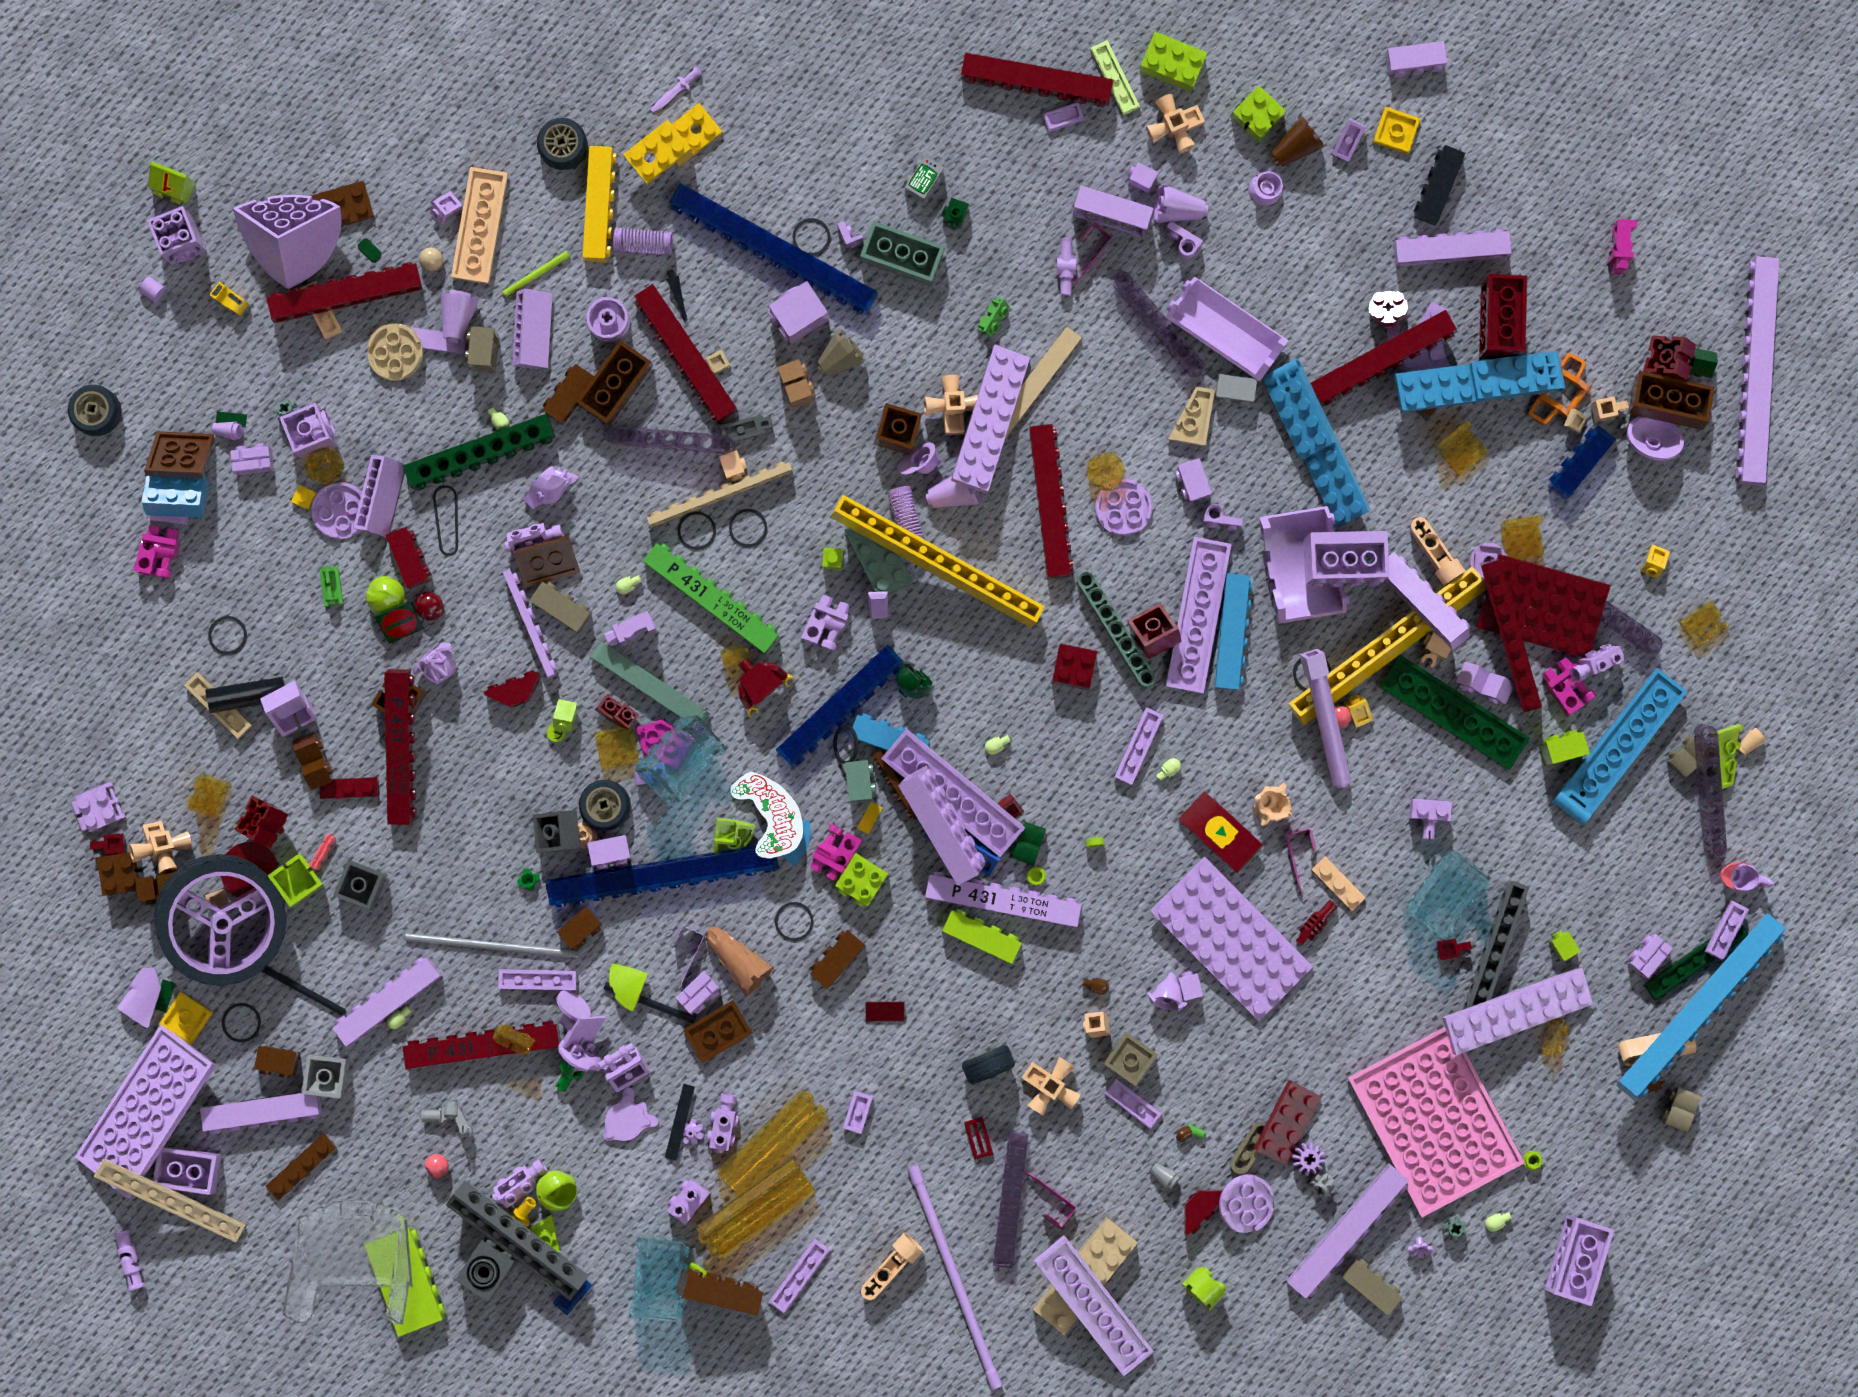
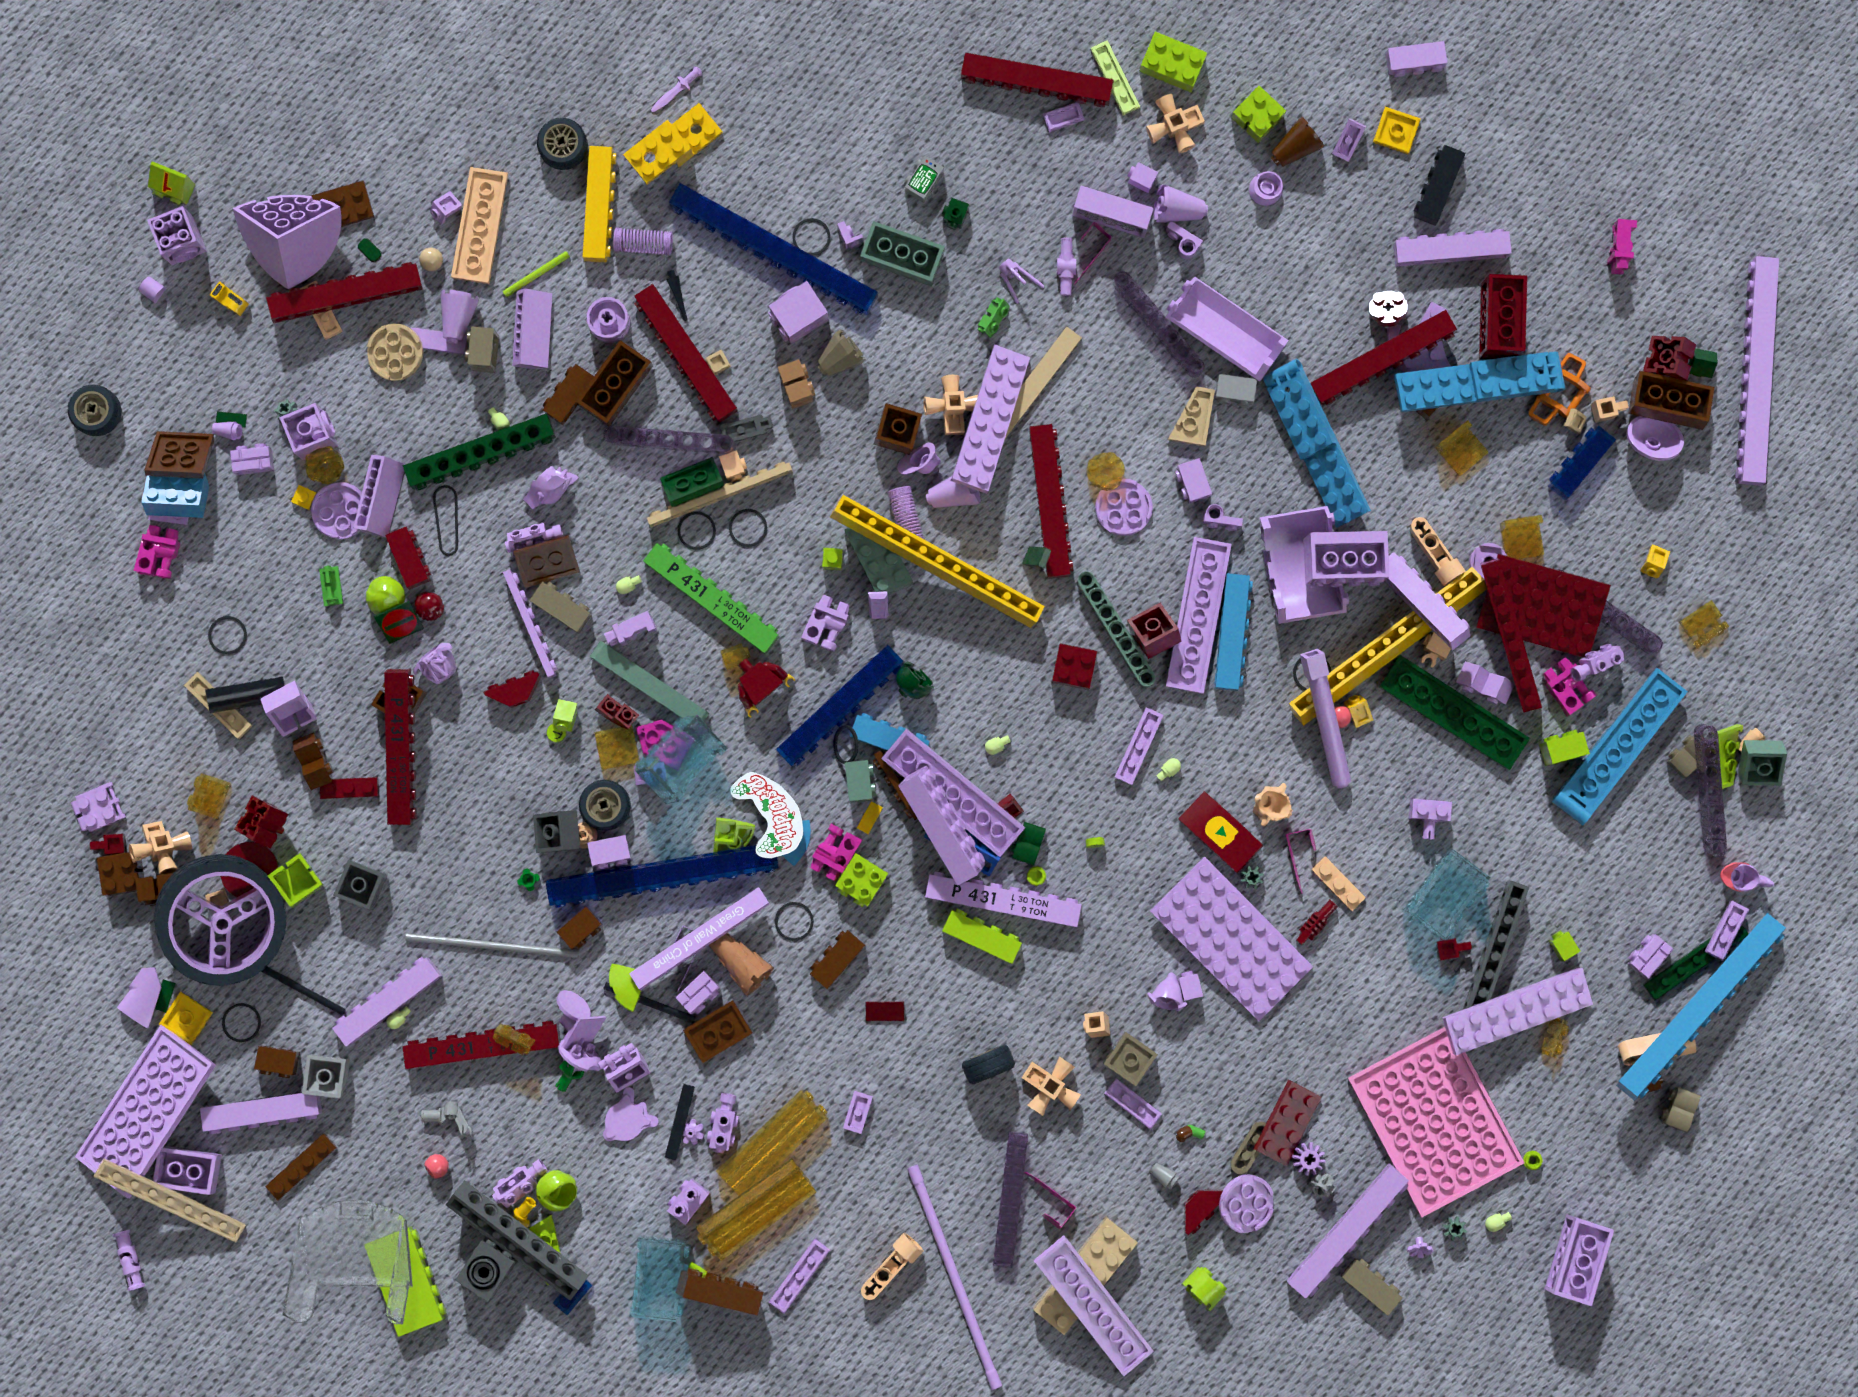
coral axle [309,834,336,870] -> none
lavender plate [498,969,577,990] -> none
dark red tile [964,1116,993,1159] -> none
reddish brown cylinder [1082,978,1109,995] -> none
none -> lavender tile [629,887,770,990]
none -> dark green plate [660,457,725,507]
none -> lavender plant [999,259,1044,303]
none -> dark green tile [1022,546,1051,568]
none -> sand green gear [1240,866,1264,889]
none -> sand green brick [1738,740,1787,786]

